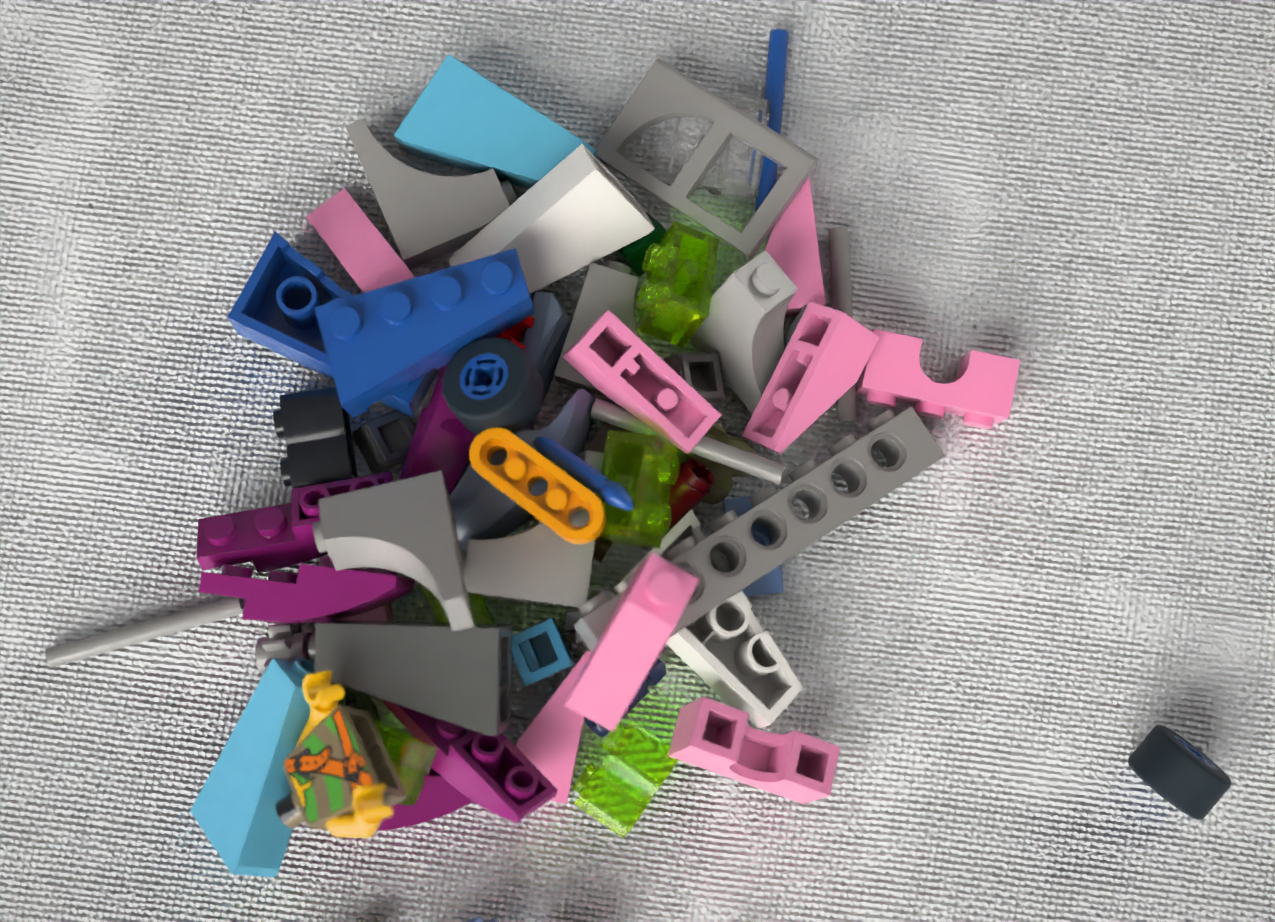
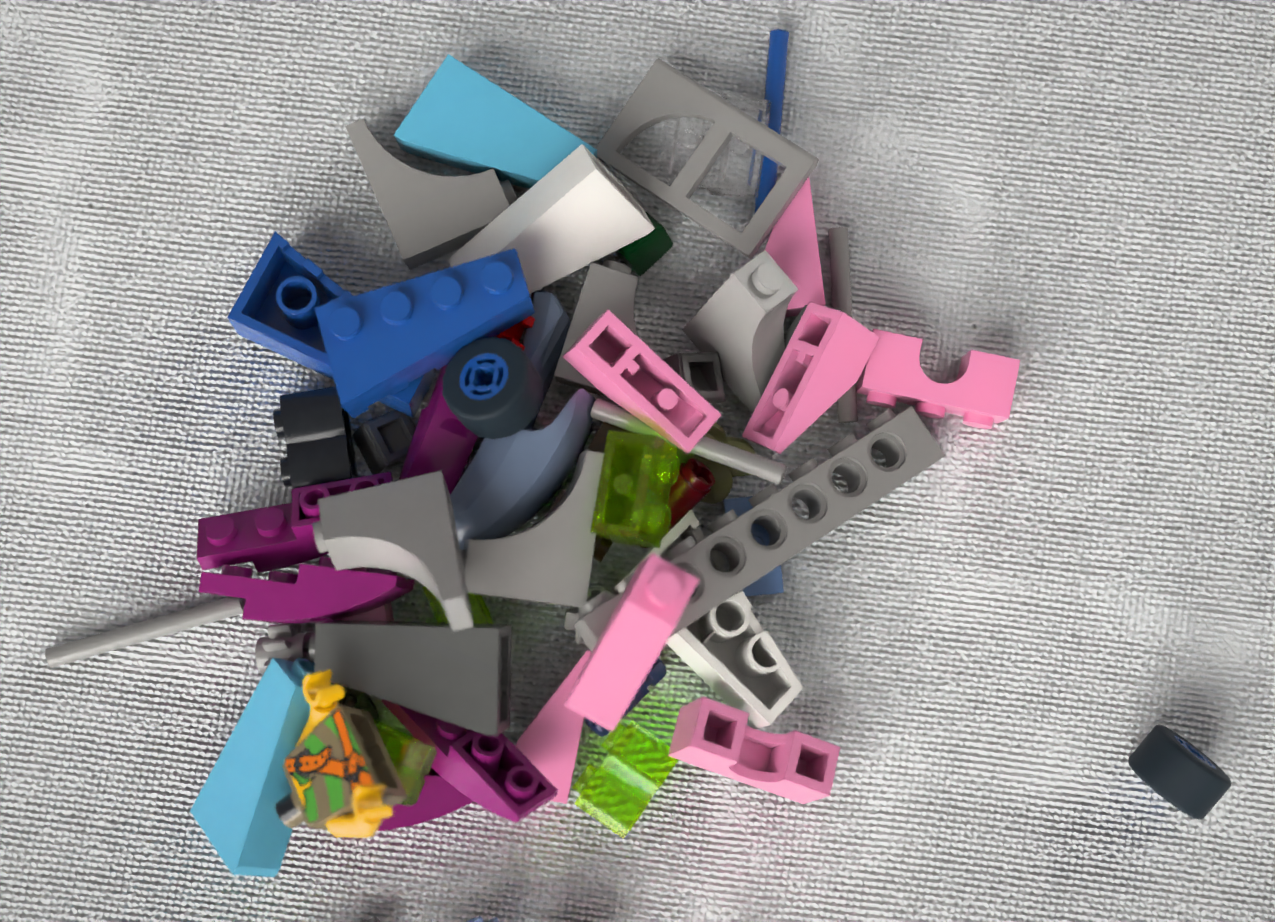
bright pink slope [306,188,415,293] -> none
light orange plate [469,428,606,544] -> none
dark azure brick [511,618,574,686] -> none
blue piece [533,436,634,511] -> none
clear neon green brick [635,221,719,348] -> none

